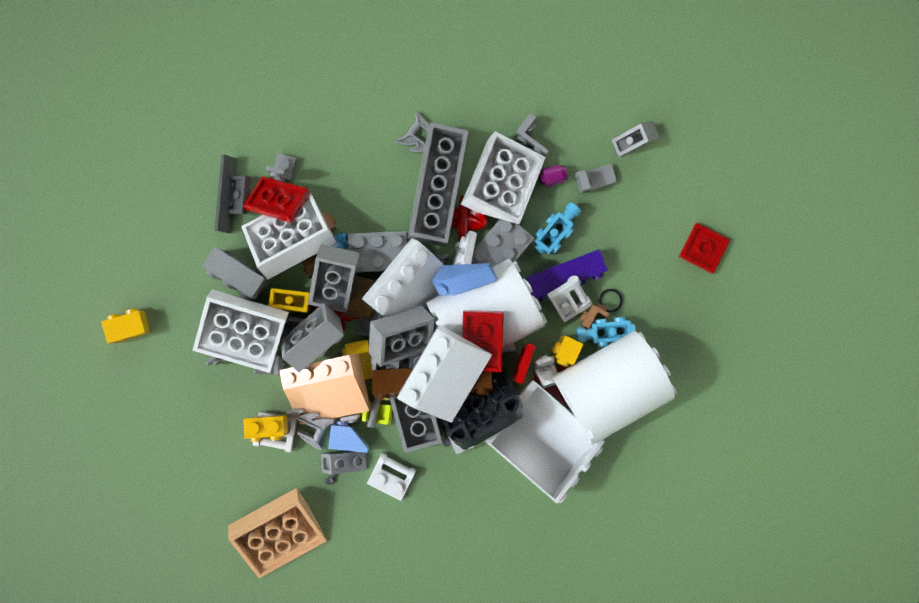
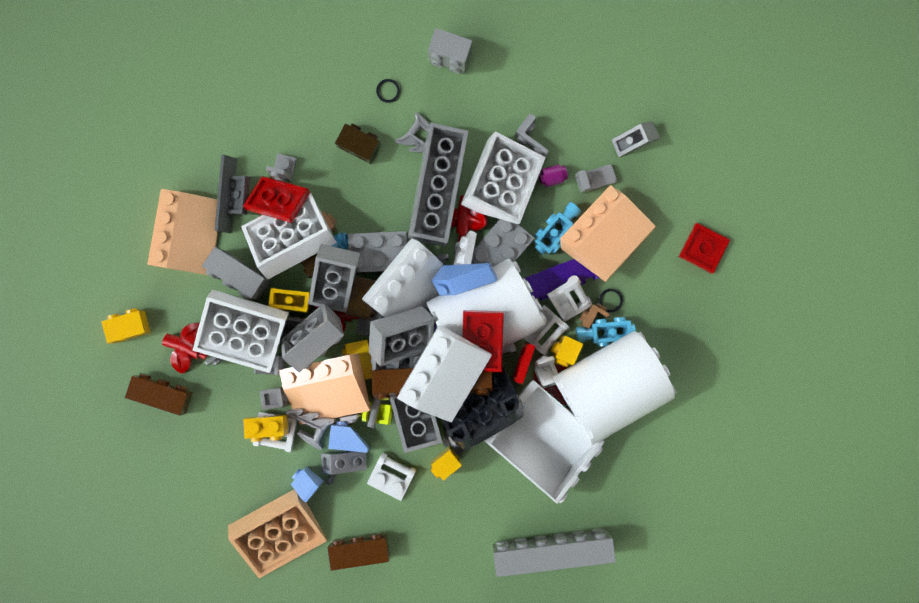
none -> reddish brown brick [125,373,193,416]
none -> light nougat slope [147,189,218,275]
none -> red plant [162,323,208,374]
none -> light grey bracket [260,387,289,410]
none -> light blue slope [291,467,324,502]
none -> reddish brown brick [327,533,390,571]
none -> dark brown brick [335,123,381,164]
none -> black piece [376,79,400,103]
none -> light grey brick [428,28,472,74]
none -> yellow brick [430,446,462,481]
none -> light grey brick [492,528,616,577]
none -> white plate [524,305,570,356]
none -> light nougat slope [560,185,656,282]

